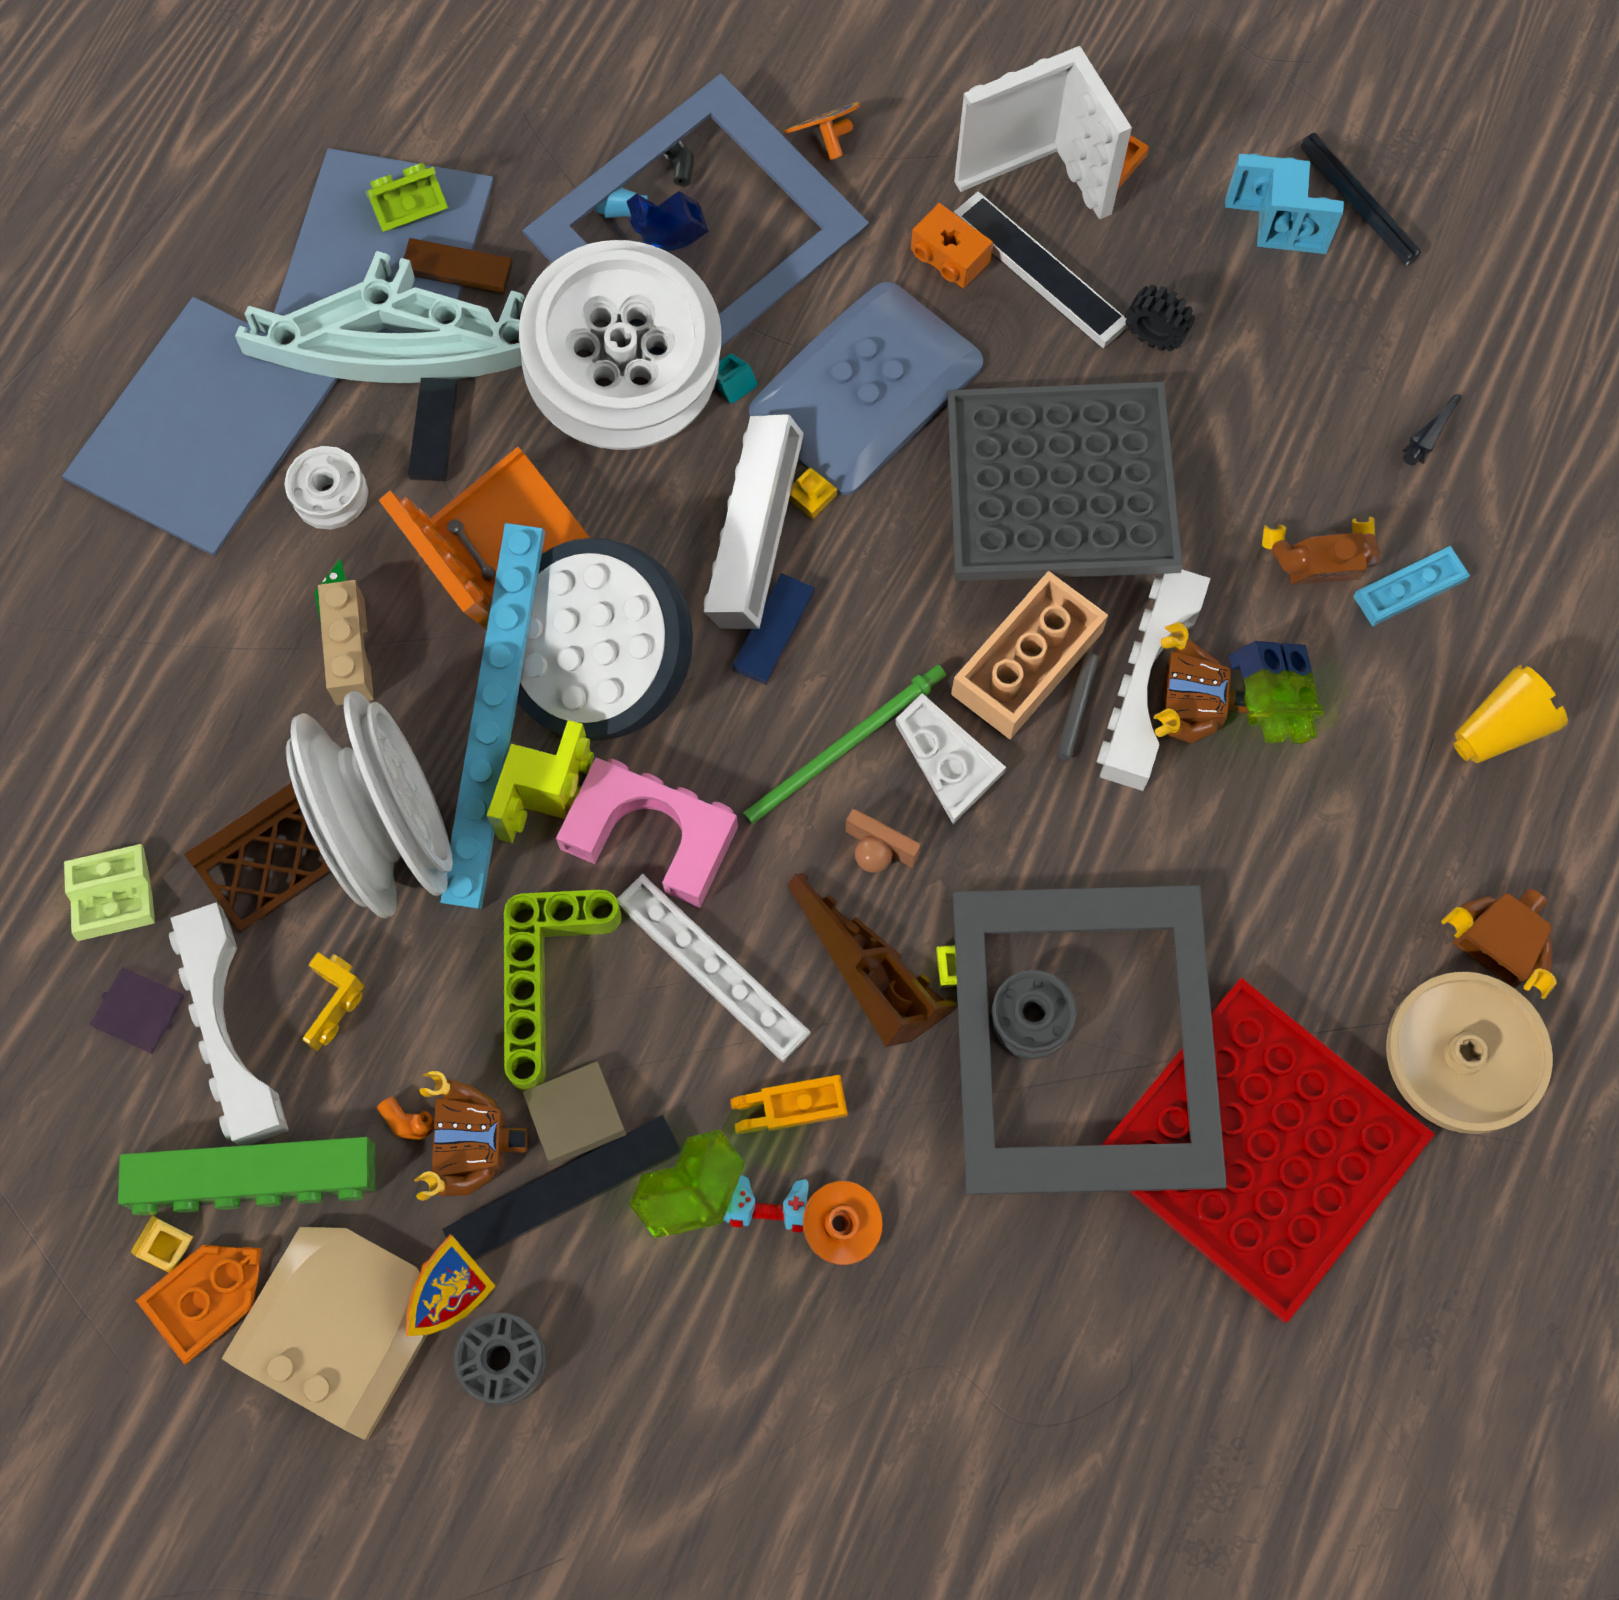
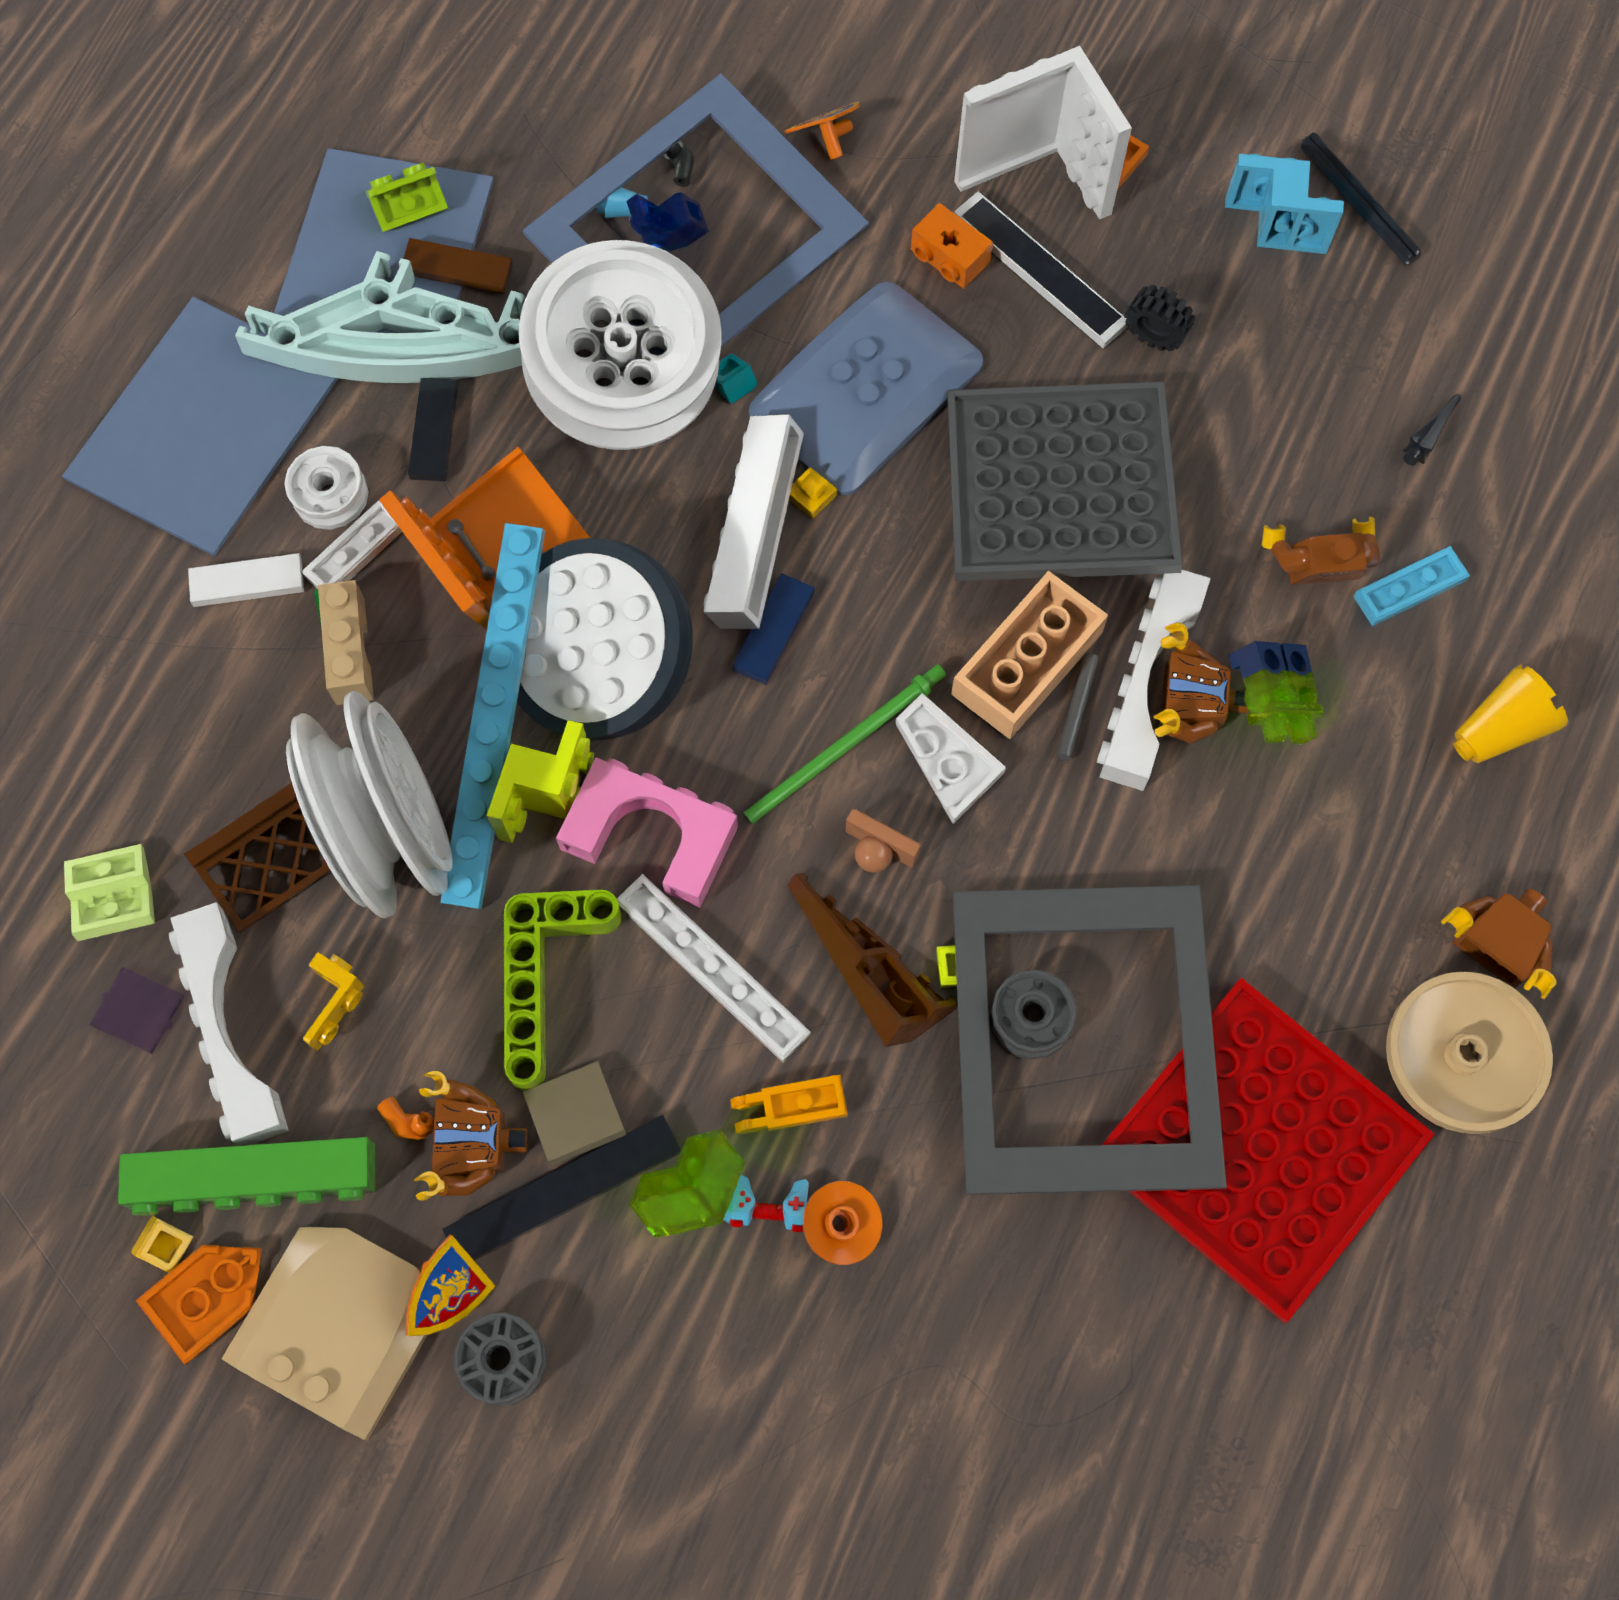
none -> white tile [188,553,305,607]
none -> white tile [301,500,402,589]

